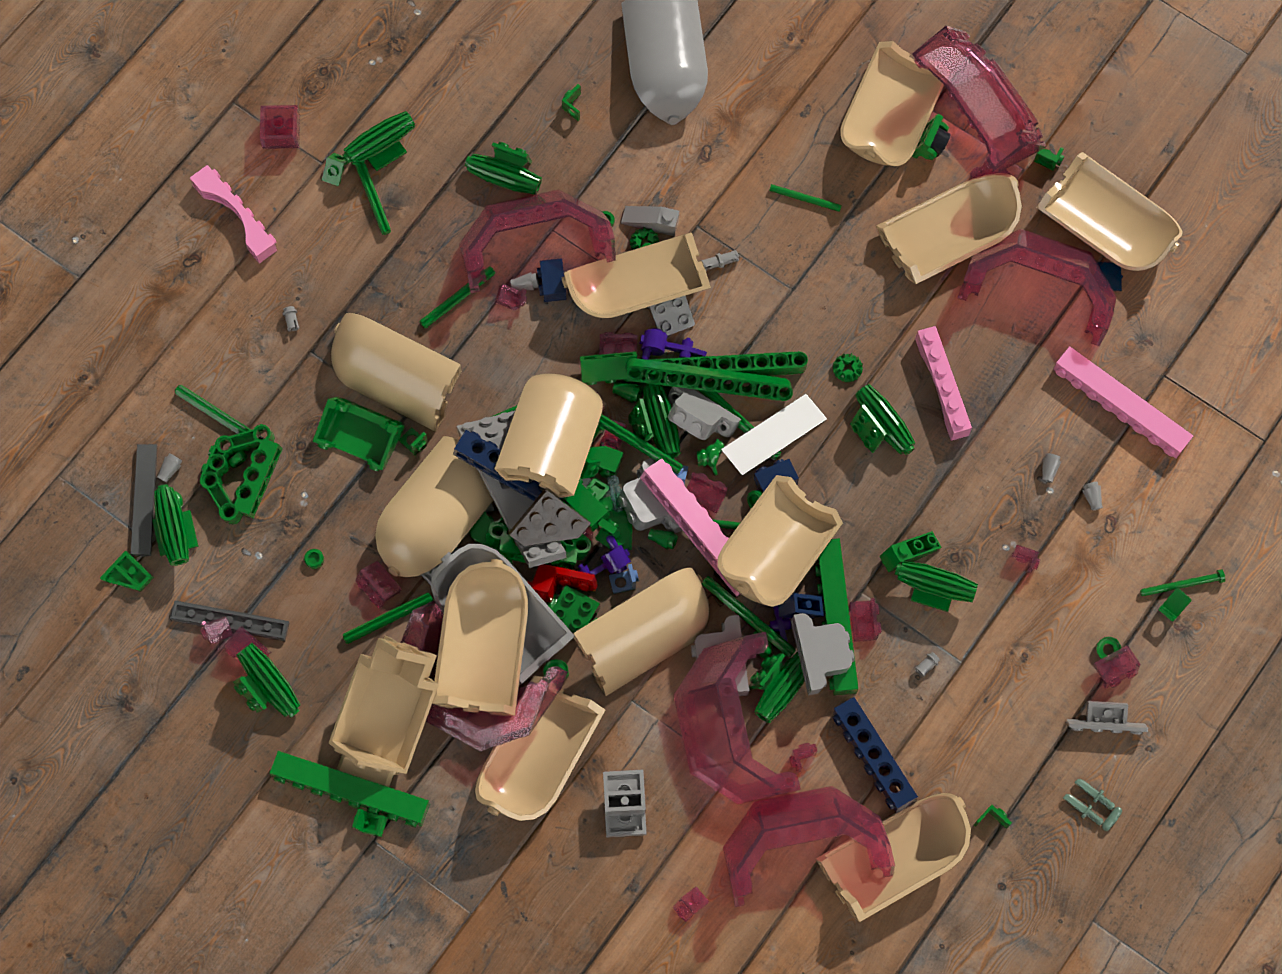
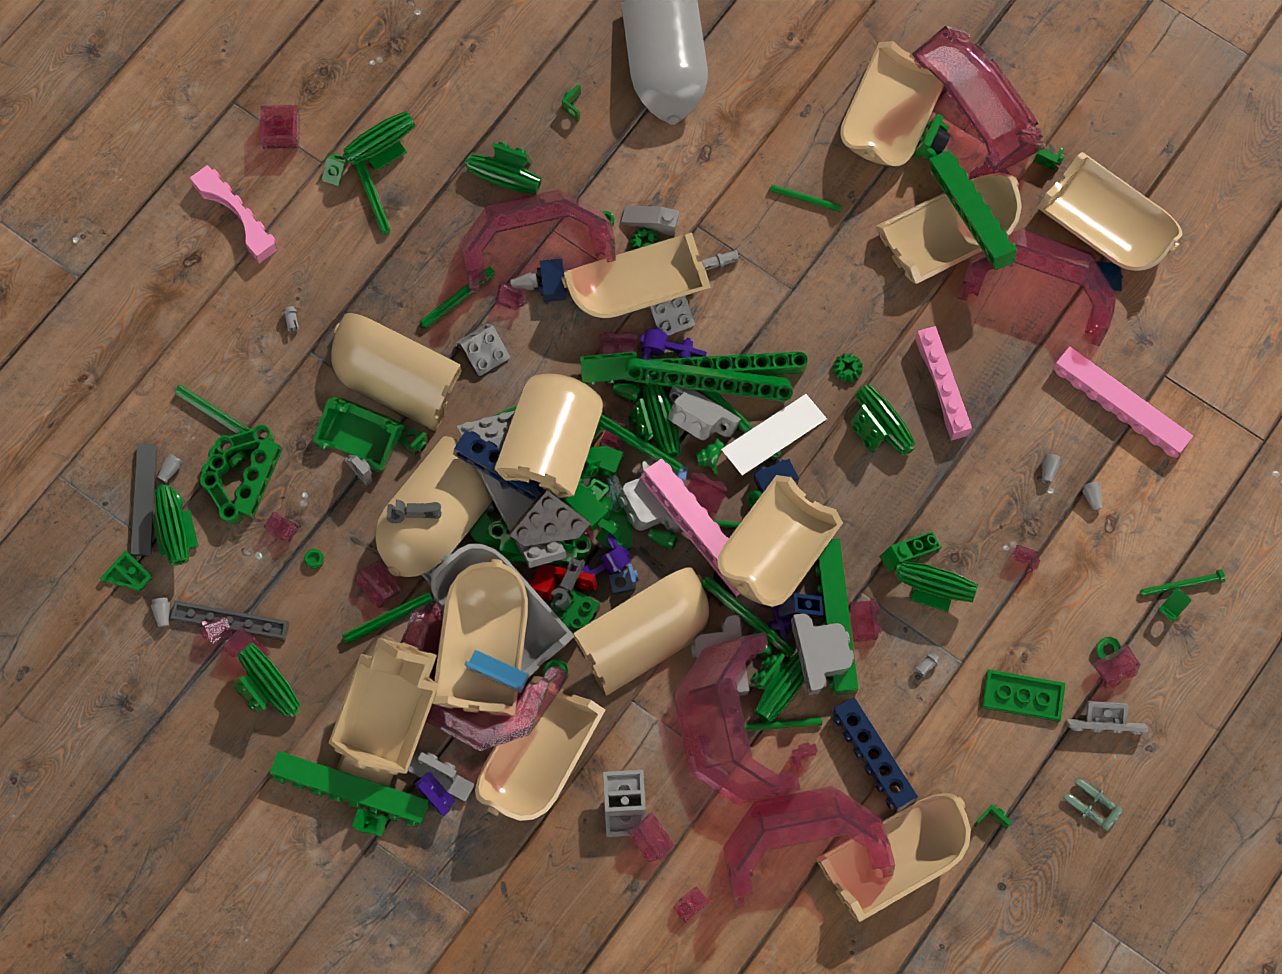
none -> light grey cone [150,598,170,627]
none -> clear pink bracket [264,512,299,542]
none -> light grey wing [343,455,373,486]
none -> dark grey piece [387,499,442,524]
none -> light grey bracket [408,752,475,802]
none -> dark purple bracket [414,772,455,816]
none -> light grey bracket [456,323,510,376]
none -> dark azure panel [464,650,529,693]
none -> dark grey piece [551,556,585,610]
none -> clear pink bracket [627,813,674,862]
none -> green bar [743,717,822,732]
none -> green brick [929,150,1017,270]
none -> green tile [982,669,1066,722]

